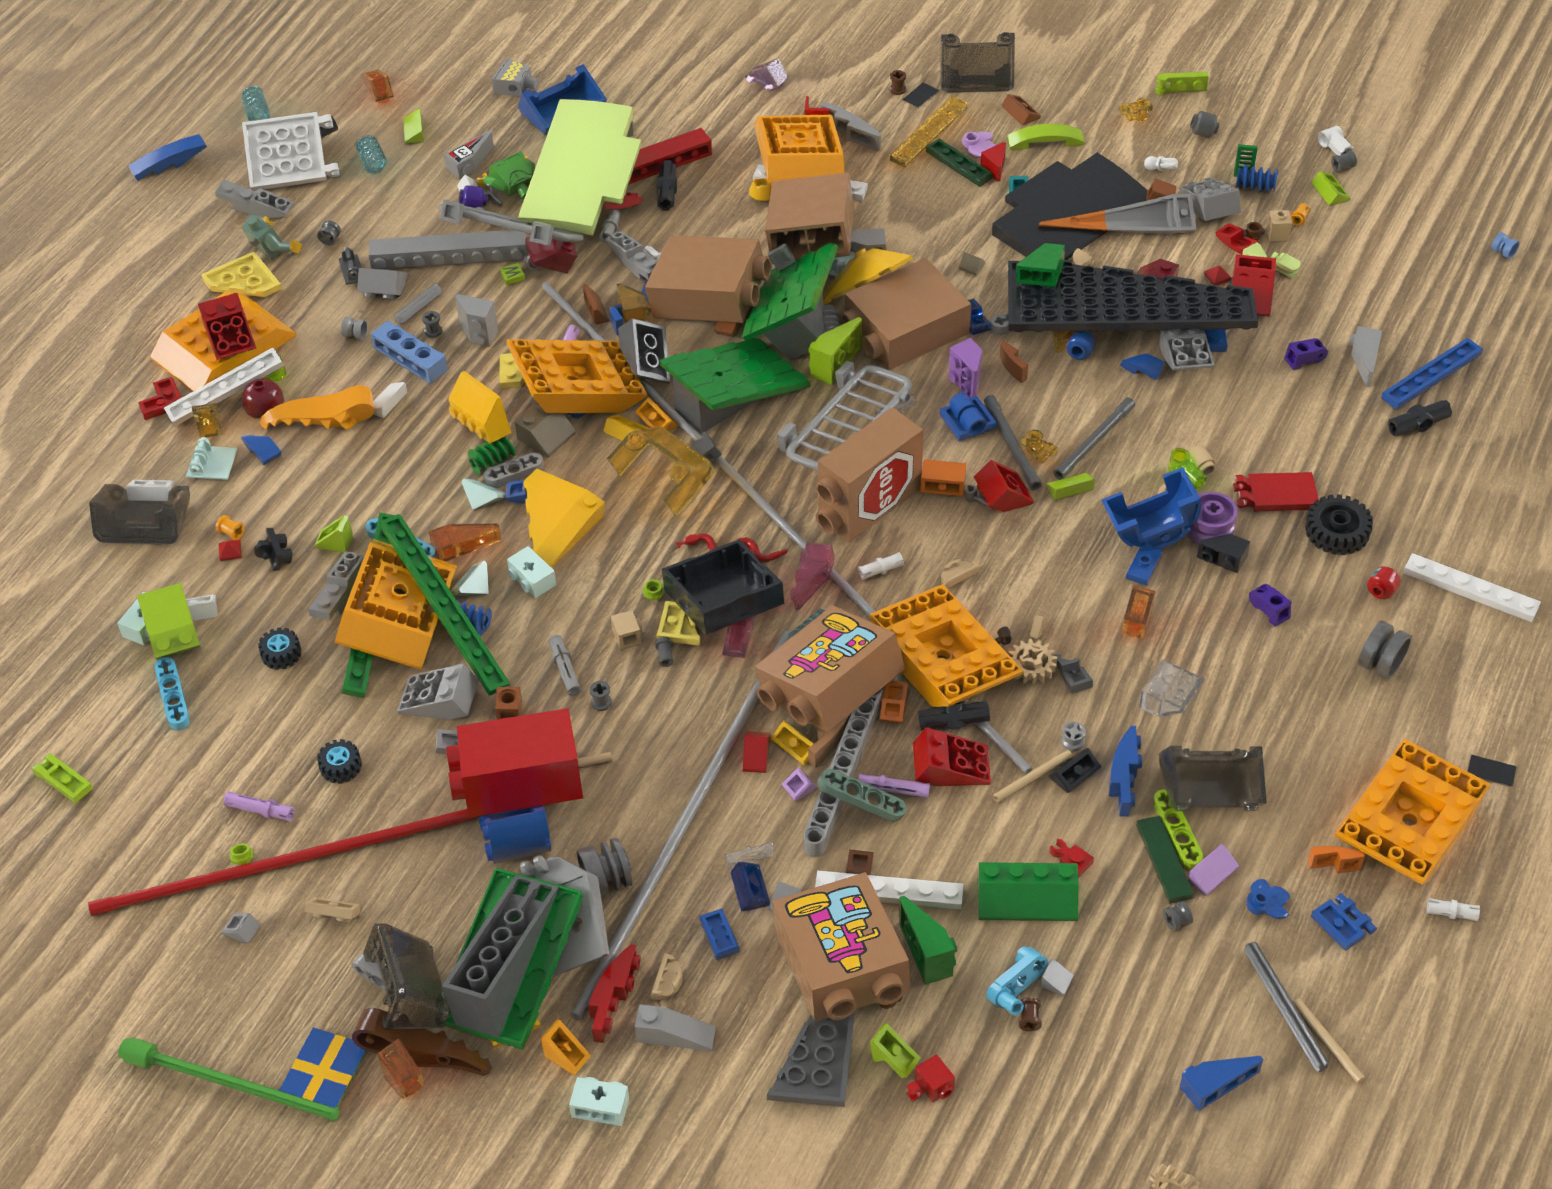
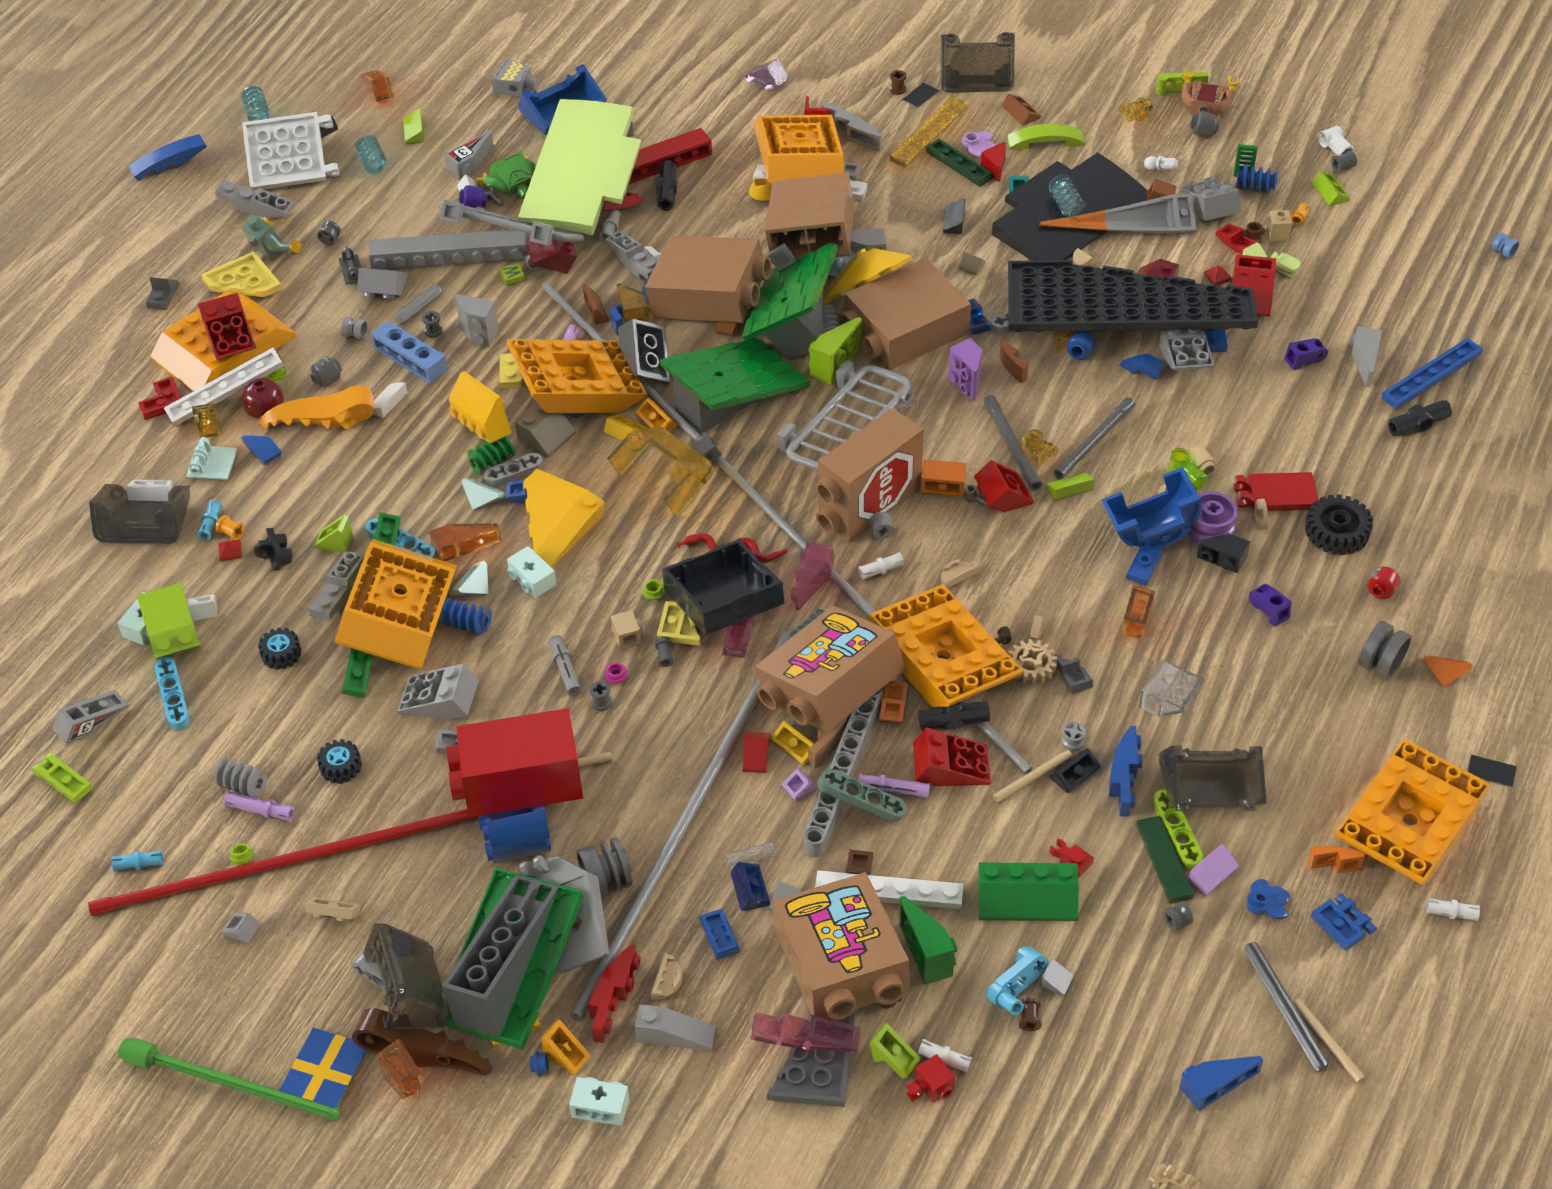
green plate [379,514,510,696] -> none
dark orange brick [495,686,522,720] -> none
blue plate [940,393,996,441] -> none
green slope [1016,243,1065,287] -> none
white plate [1403,553,1541,622] -> none
none -> light grey slope [52,690,129,744]
none -> medium azure pin [112,850,164,872]
none -> dark grey slope [146,277,179,310]
none -> medium azure pin [197,500,222,541]
none -> light grey piece [214,756,268,798]
none -> dark grey head [310,357,342,387]
none -> blue plate [530,1051,549,1077]
none -> dark pink plate [605,662,627,684]
none -> clear pink slope [751,1012,860,1052]
none -> light grey plate [844,161,862,181]
none -> light grey wheel [869,512,894,539]
none -> white pin [918,1039,972,1073]
none -> slope [943,198,966,234]
none -> clear light blue piece [1049,174,1086,217]
none -> nougat torso [1182,68,1240,116]
none -> tan tile [1254,499,1268,530]
none -> orange slope [1422,654,1472,687]

